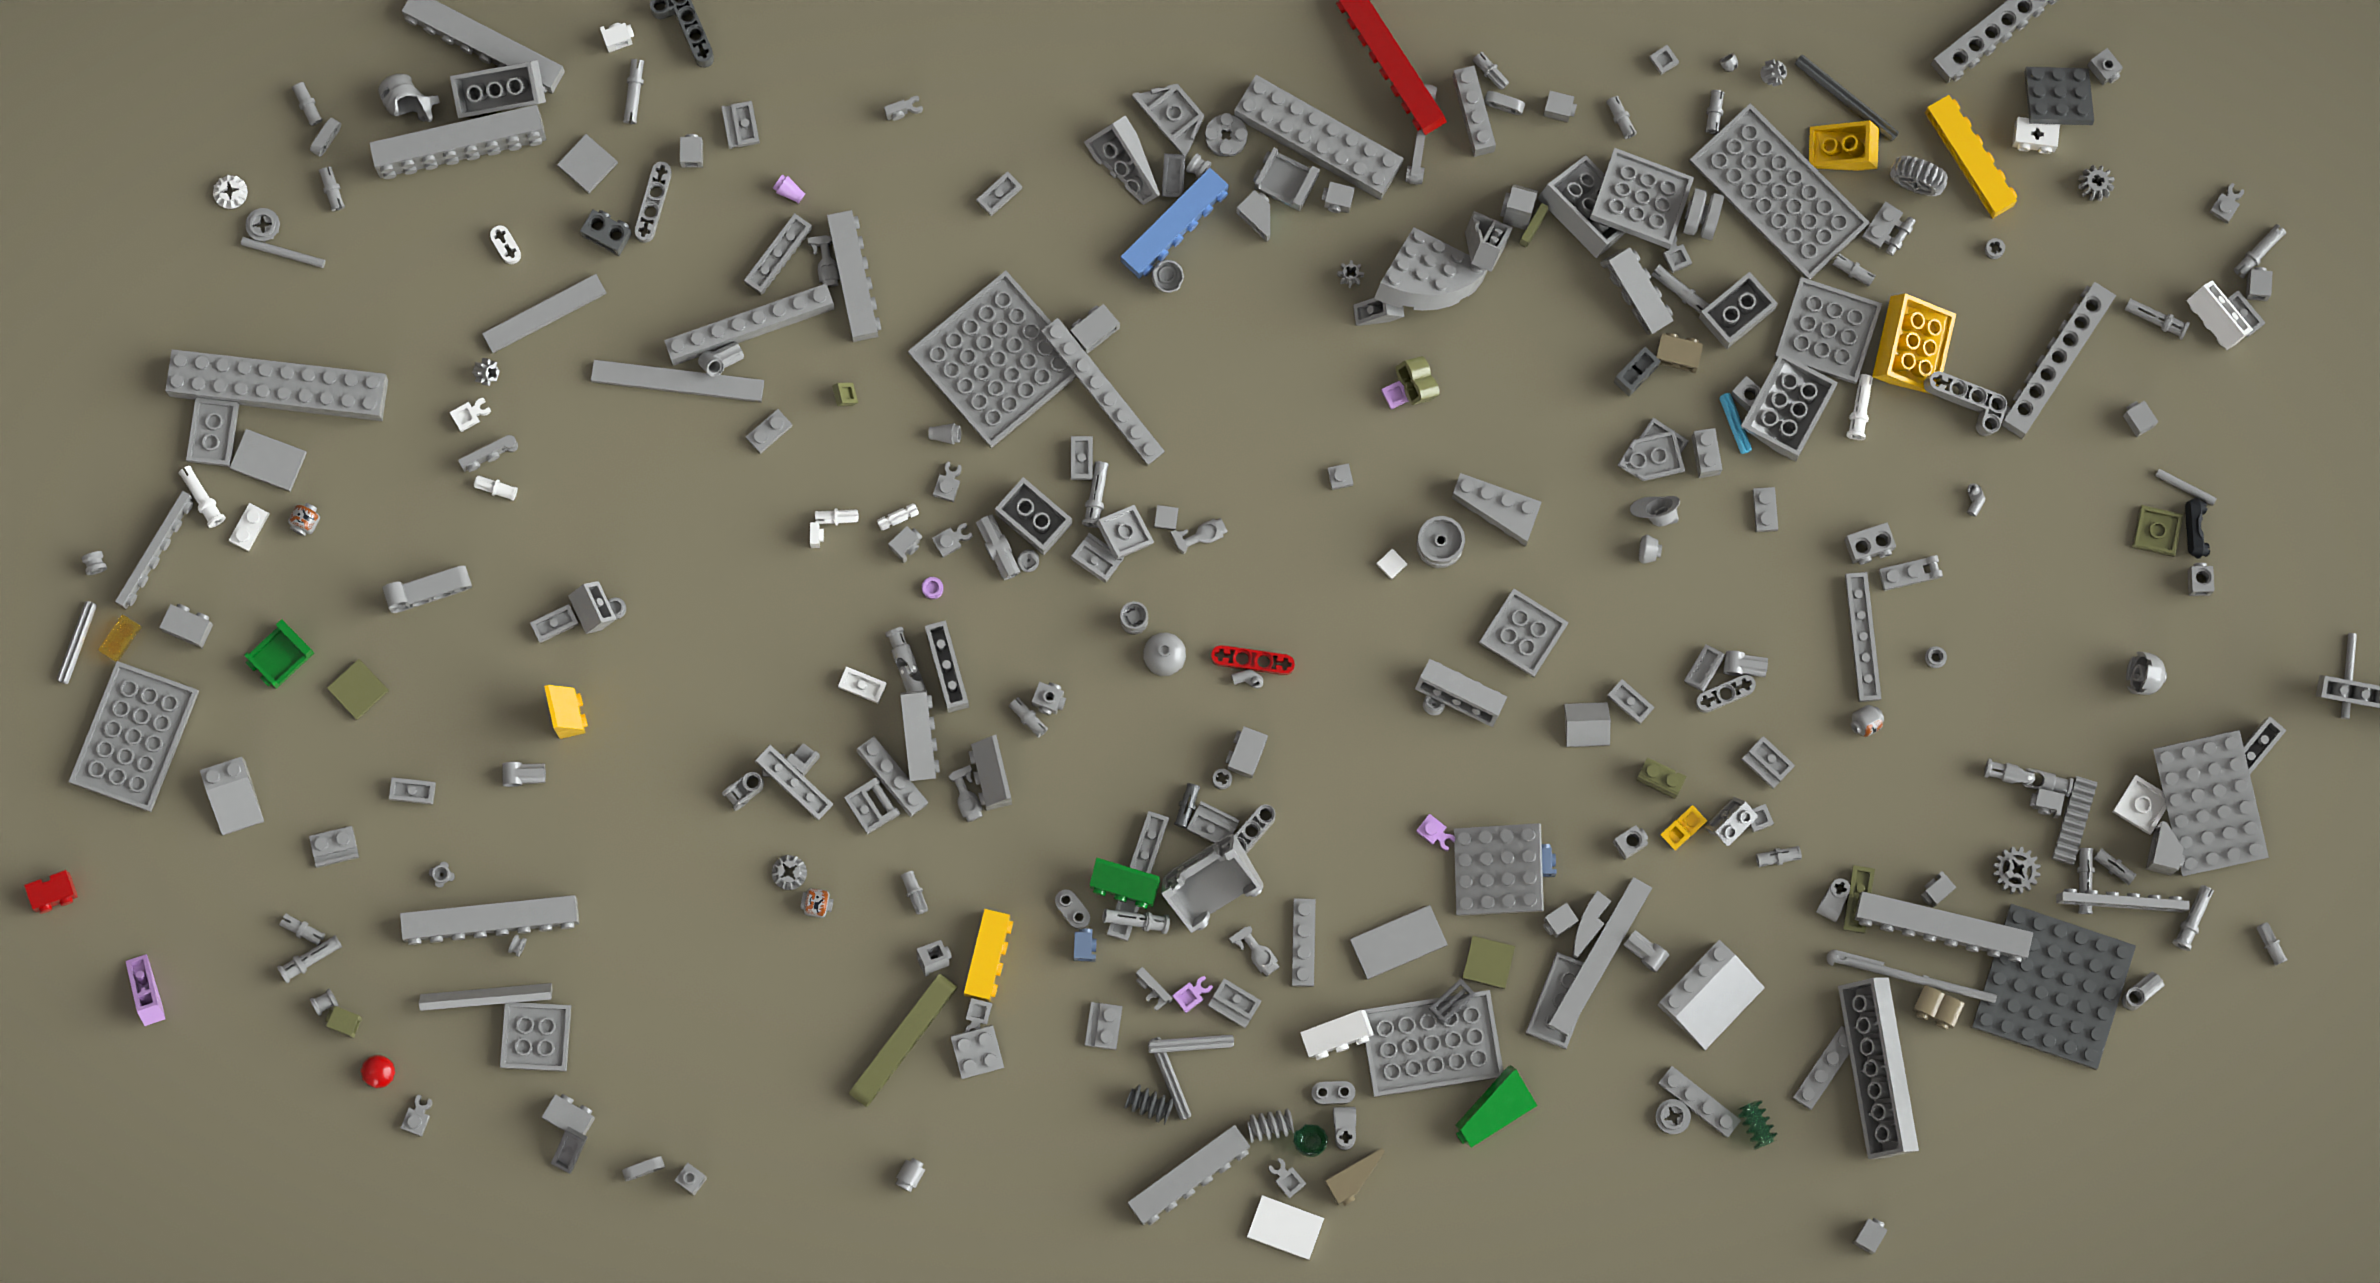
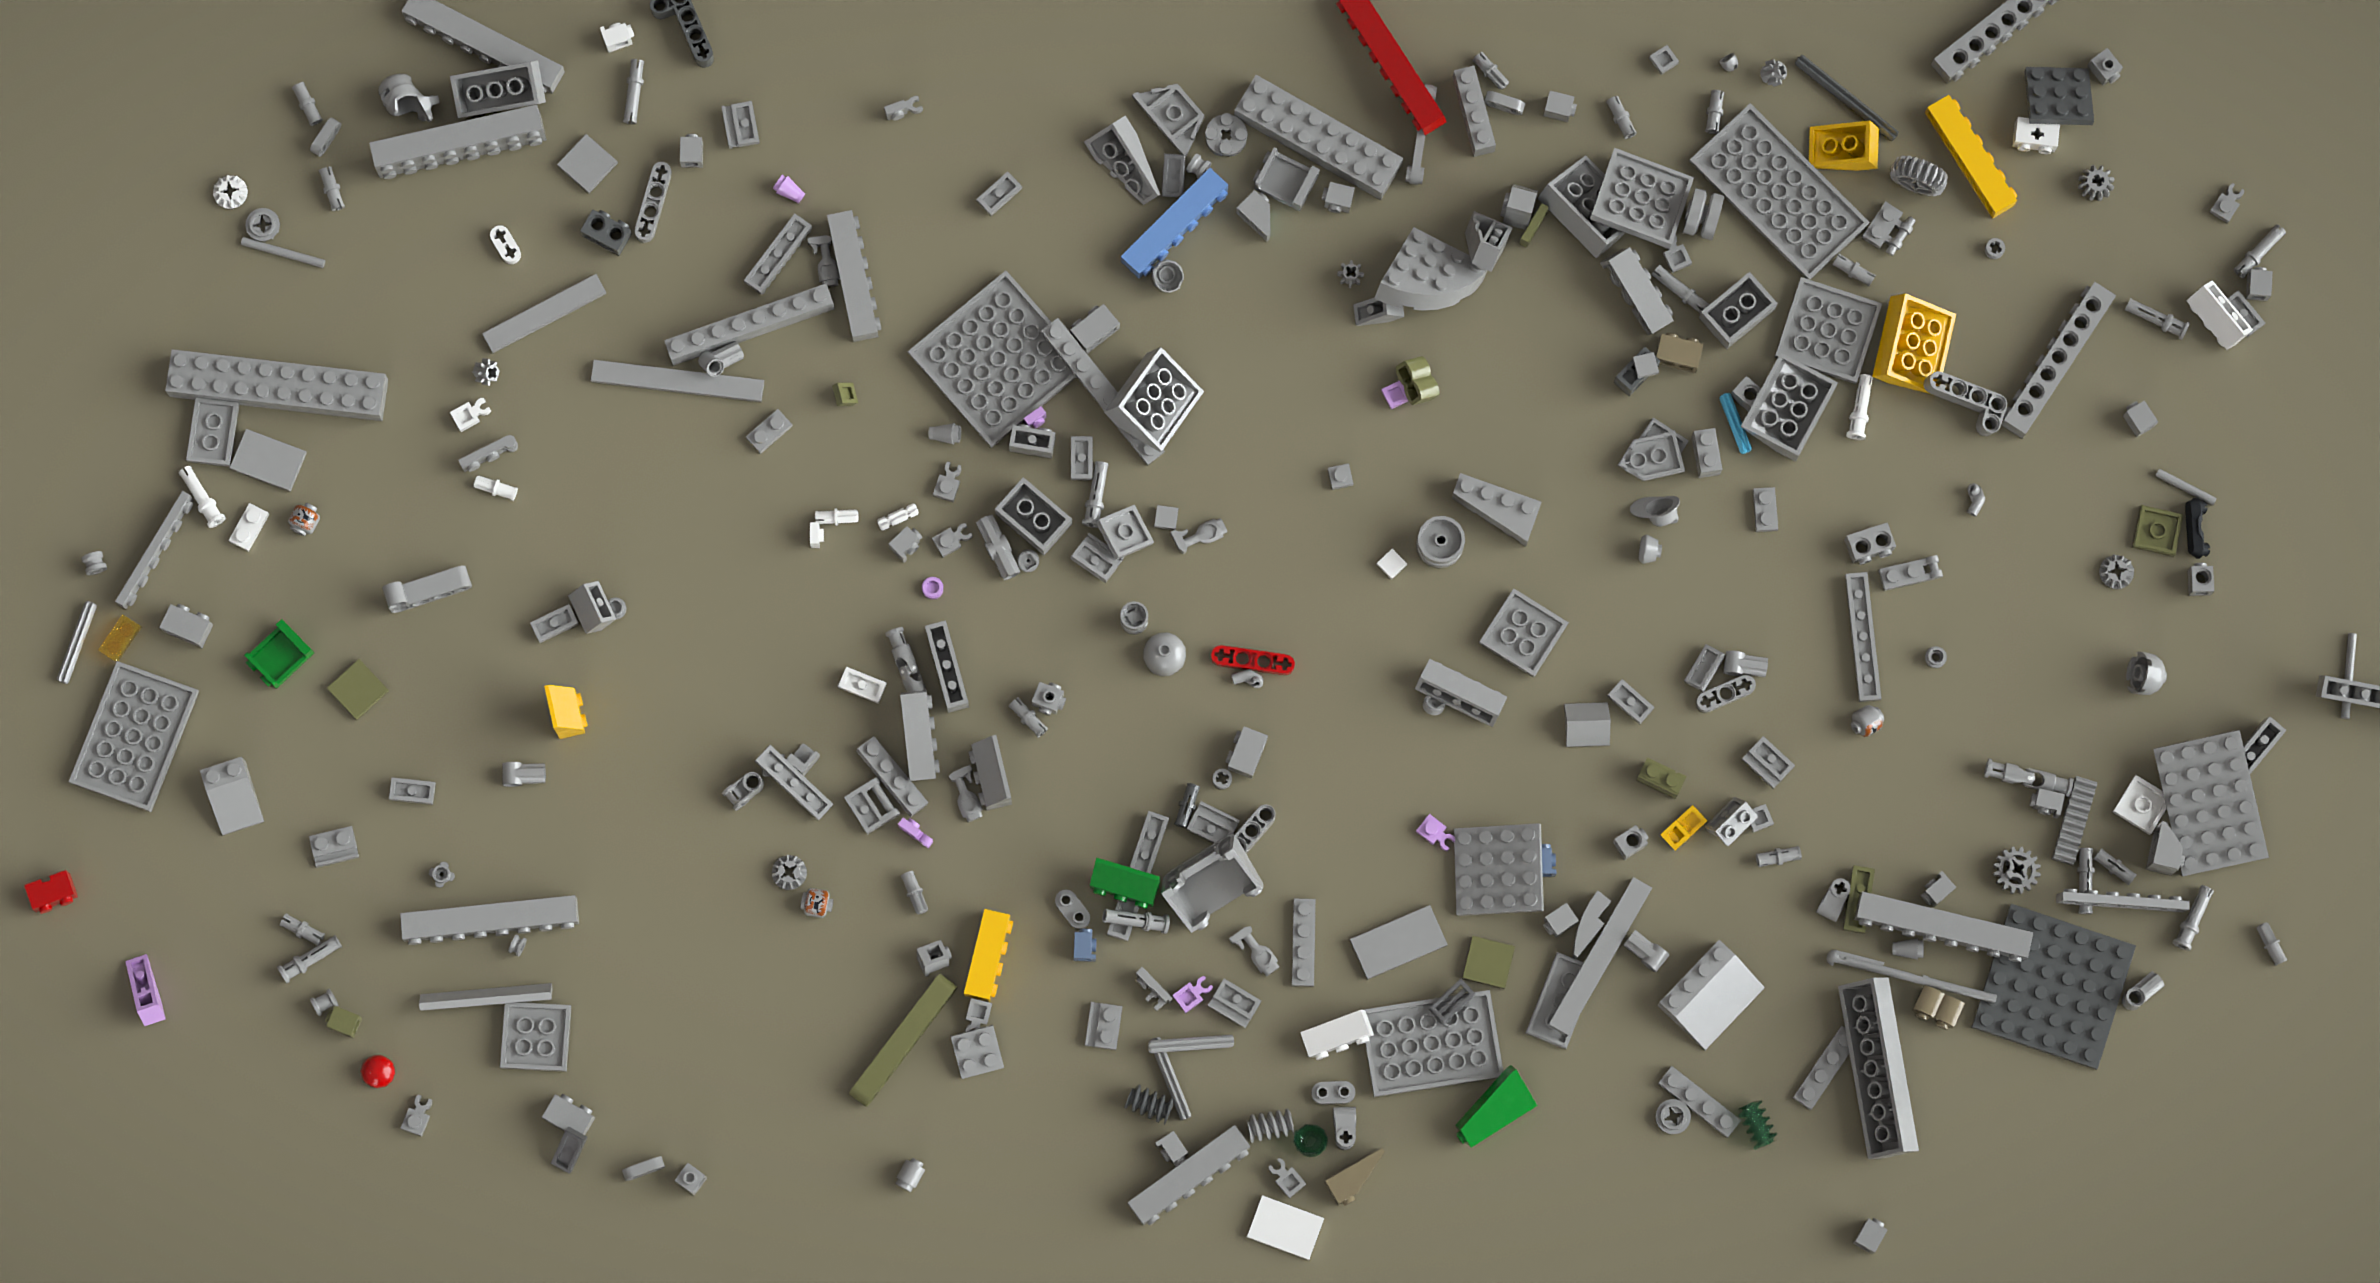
none -> lavender plate [898,818,933,848]
none -> light grey brick [1009,424,1056,459]
none -> lavender plate [1024,406,1046,429]
none -> light grey slope [1104,347,1204,452]
none -> light grey brick [1155,1131,1188,1167]
none -> light grey tile [1632,352,1659,379]
none -> light grey cone [1893,938,1924,960]
none -> light grey gear [2099,555,2134,589]

